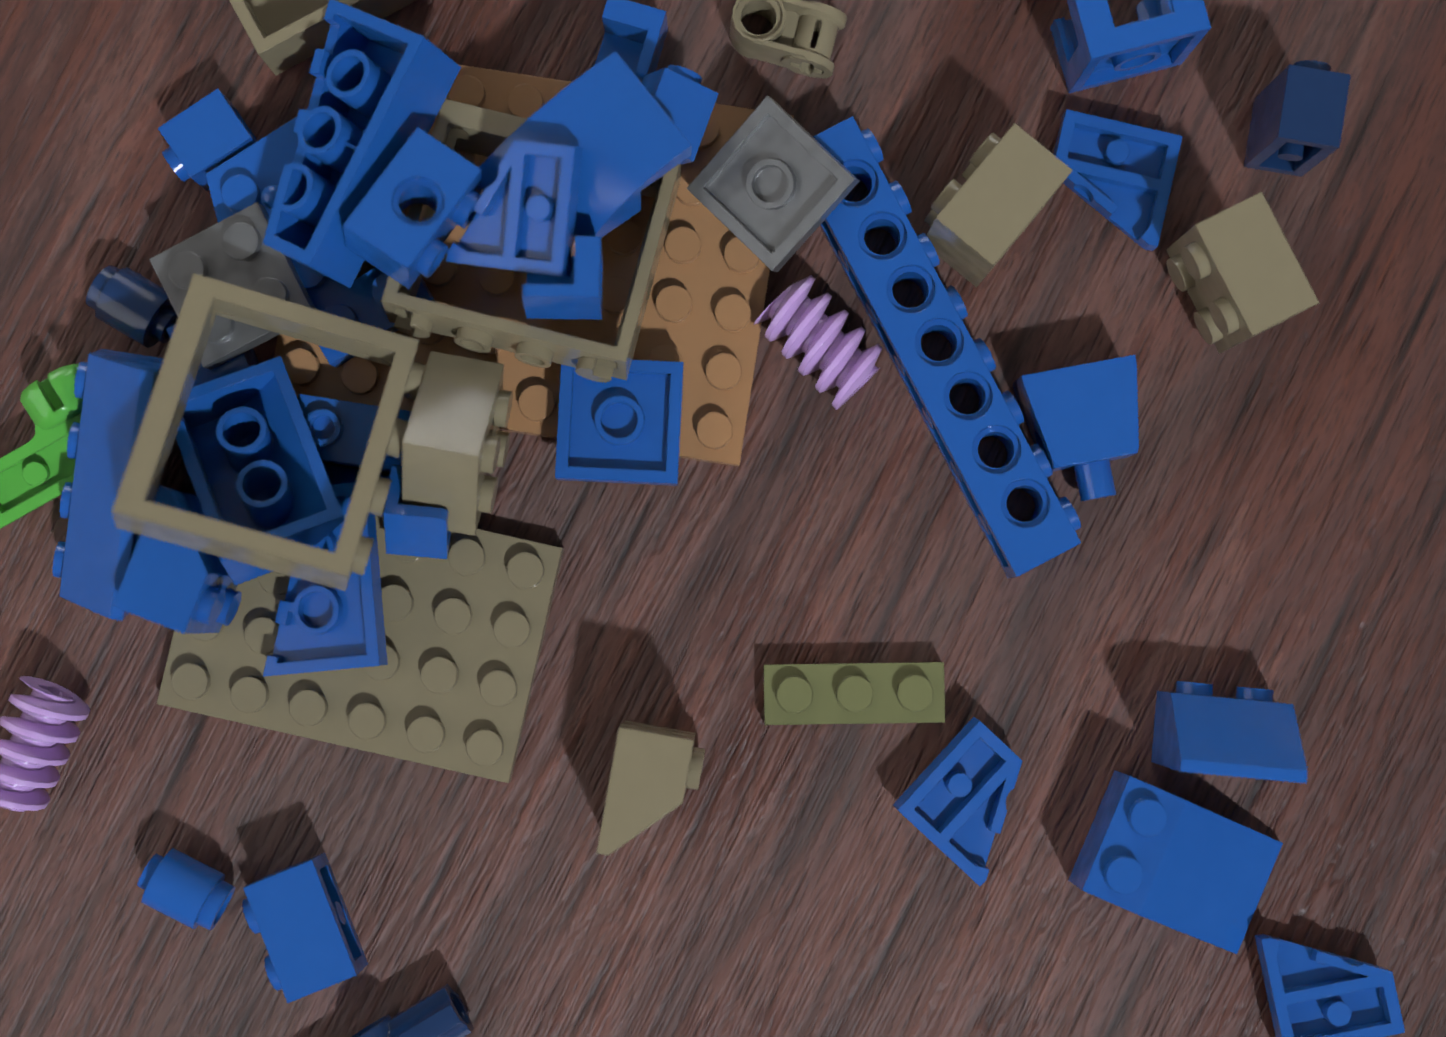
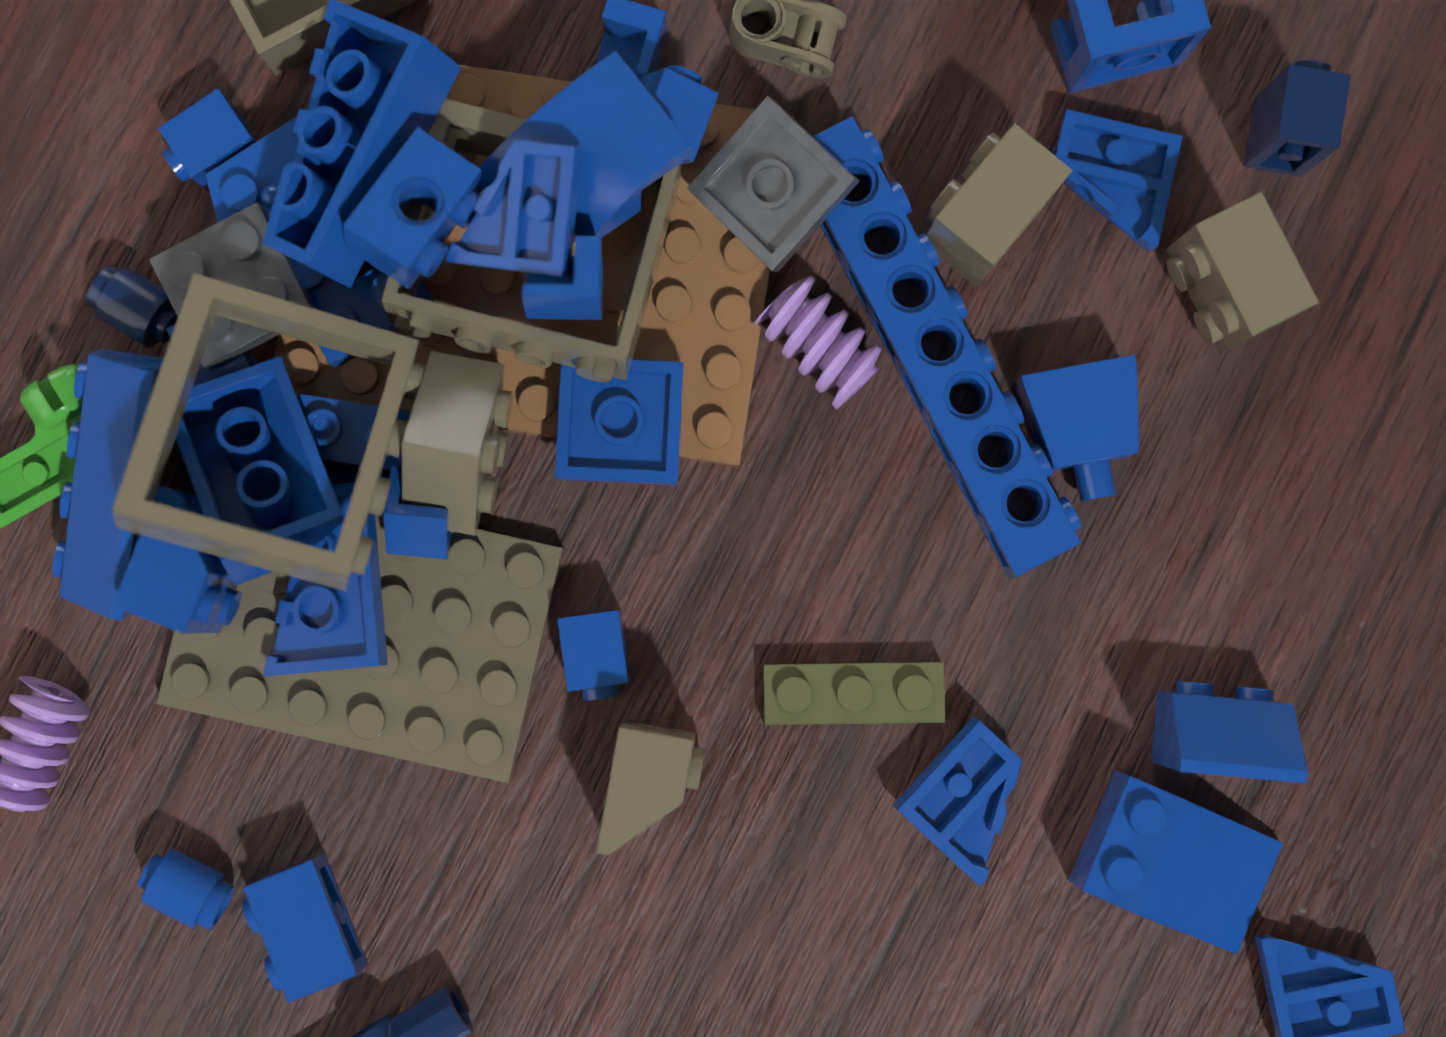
none -> blue brick [557,610,631,701]

